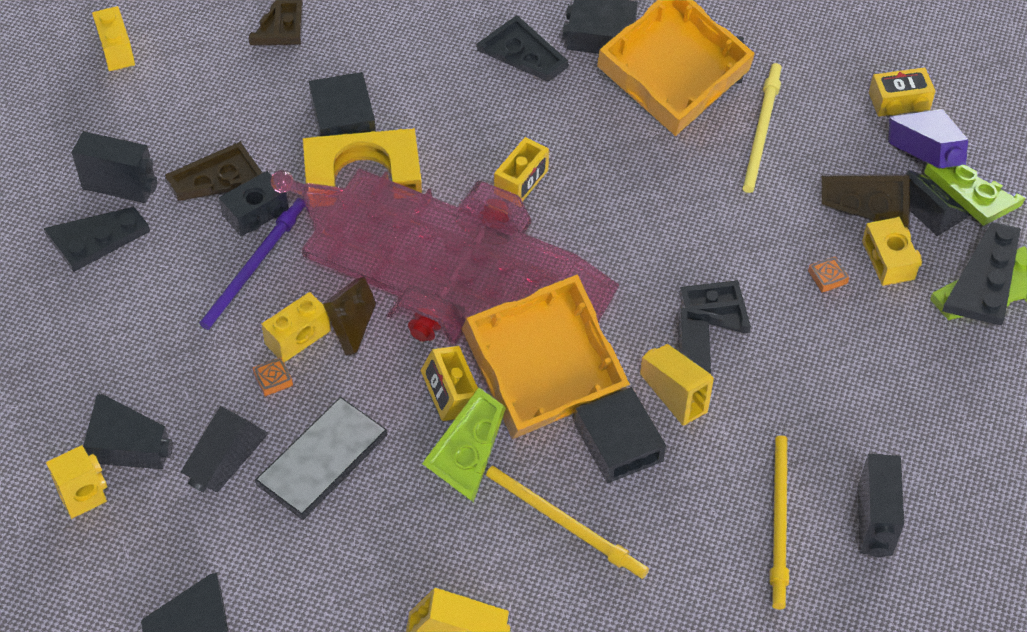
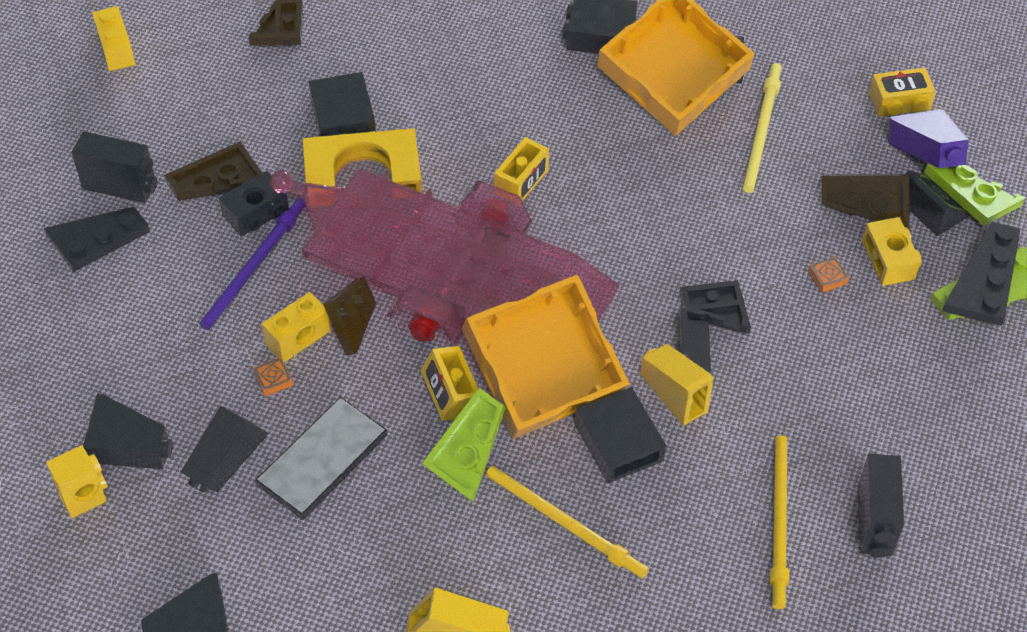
black wing [476,15,569,82] -> none

